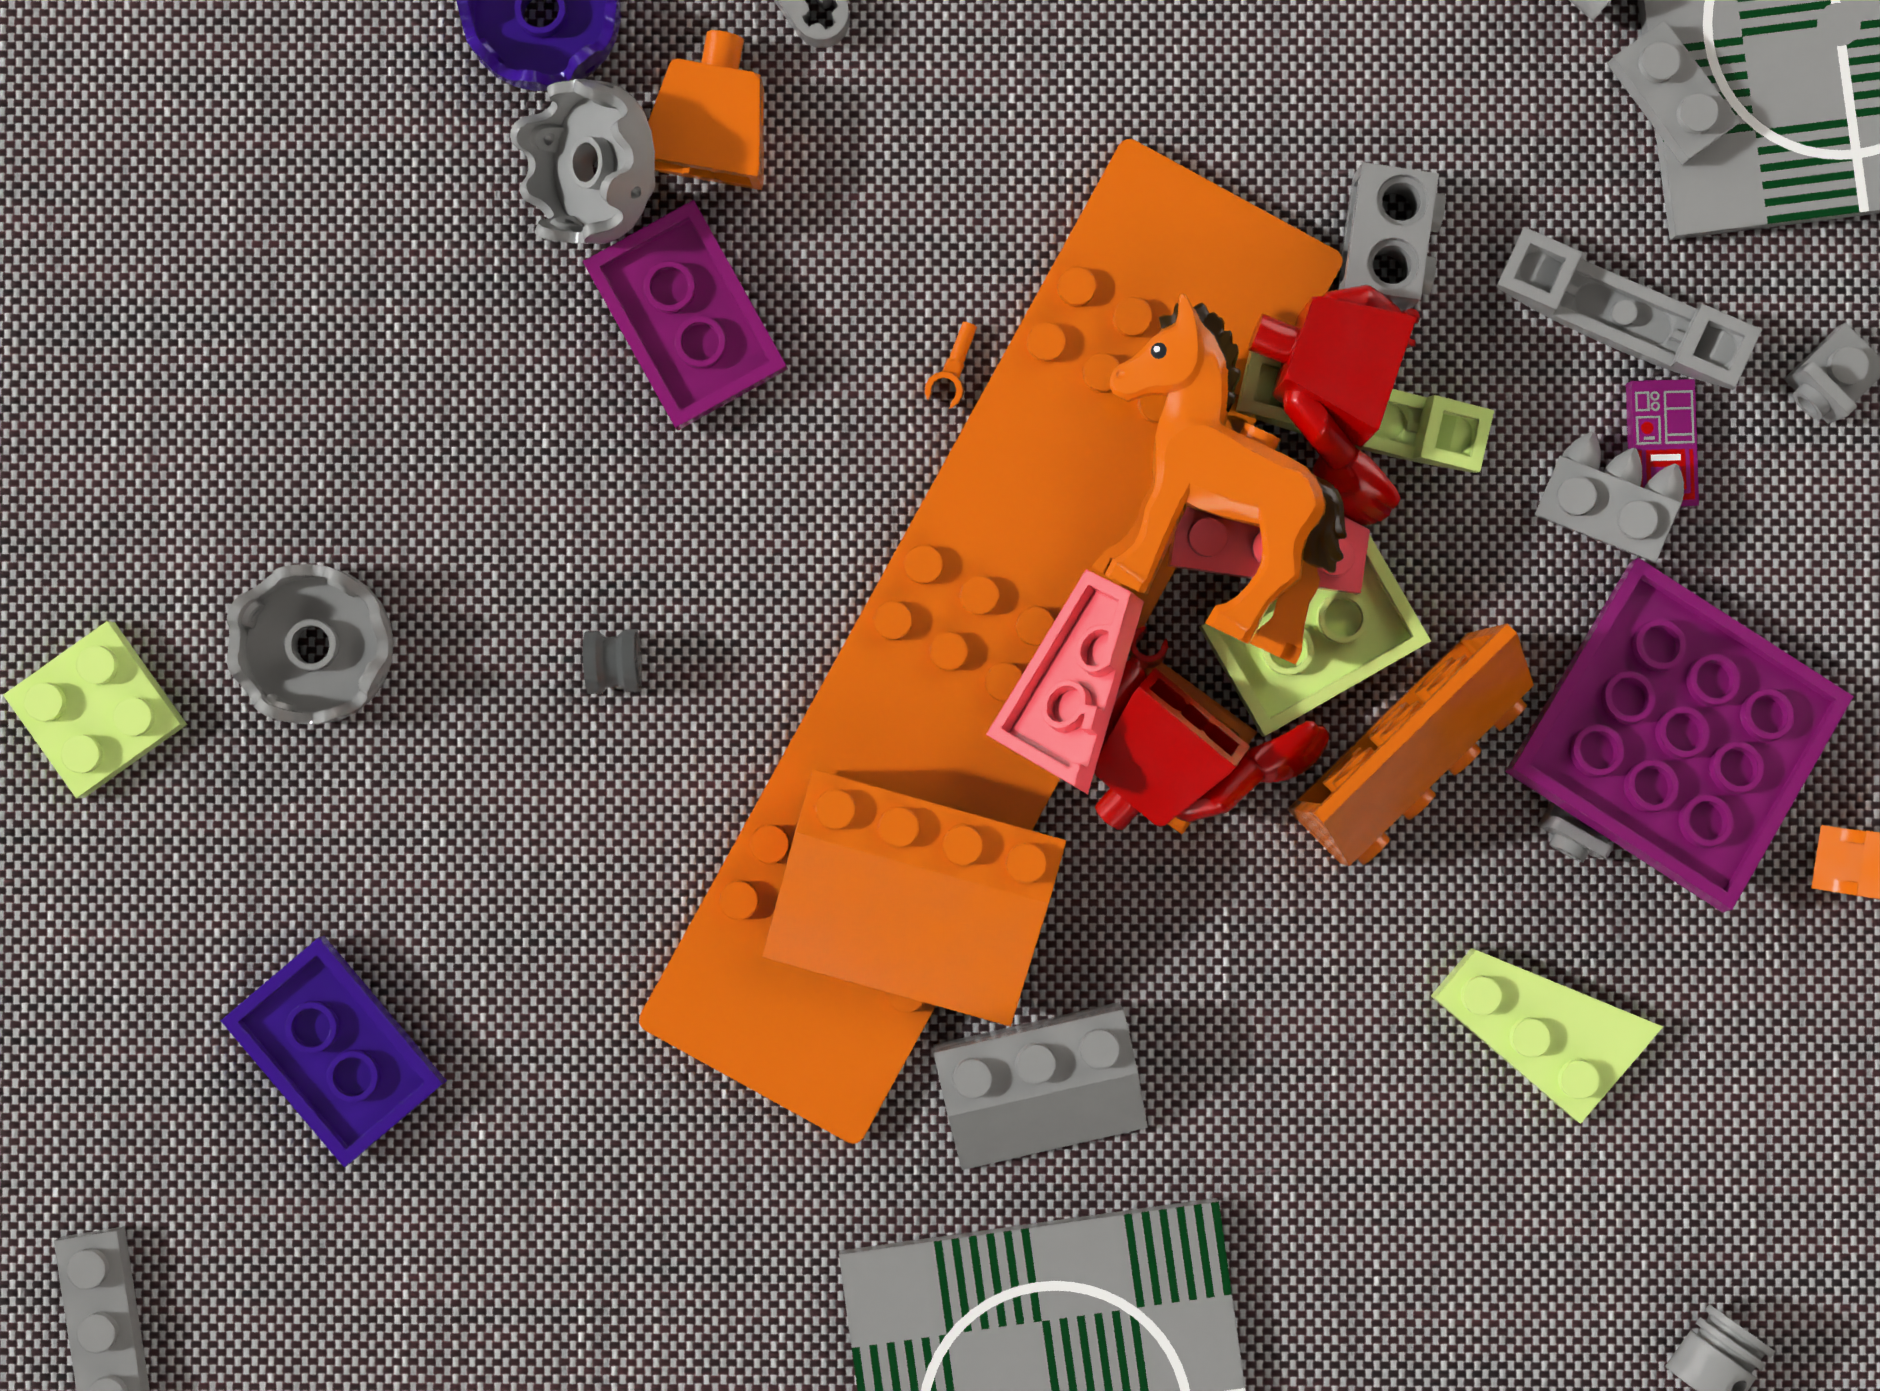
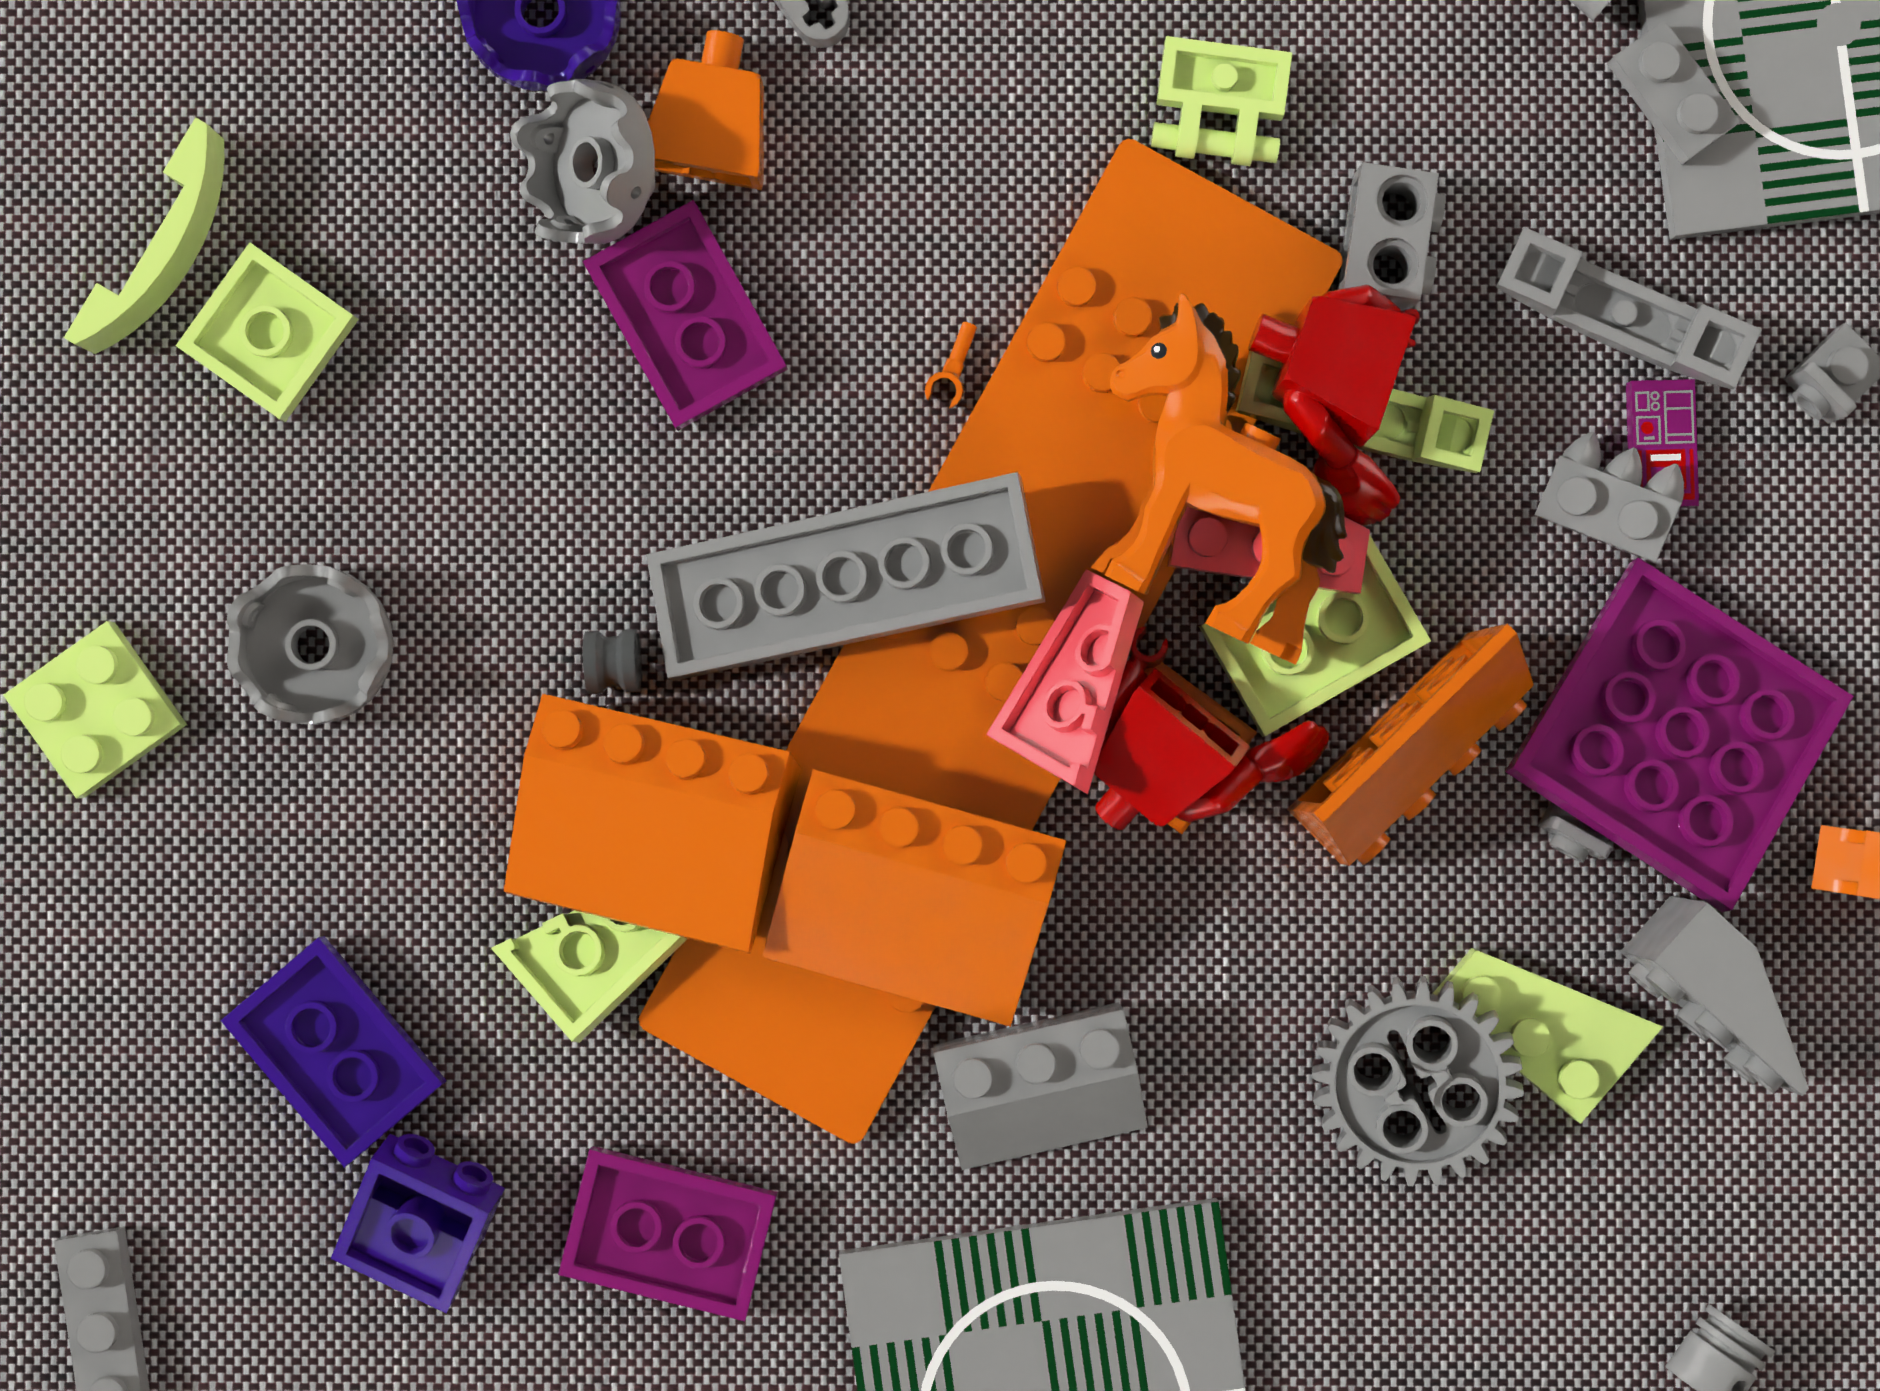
none -> yellowish green slope [64,117,225,354]
none -> yellowish green plate [176,242,359,422]
none -> dark purple plate [331,1134,505,1313]
none -> yellowish green wing [491,910,688,1043]
none -> orange slope [504,693,802,954]
none -> magenta plate [558,1146,778,1321]
none -> light grey plate [646,472,1046,681]
none -> yellowish green plate [1151,36,1292,167]
none -> light grey gear [1312,976,1524,1187]
none -> light grey slope [1620,896,1809,1096]

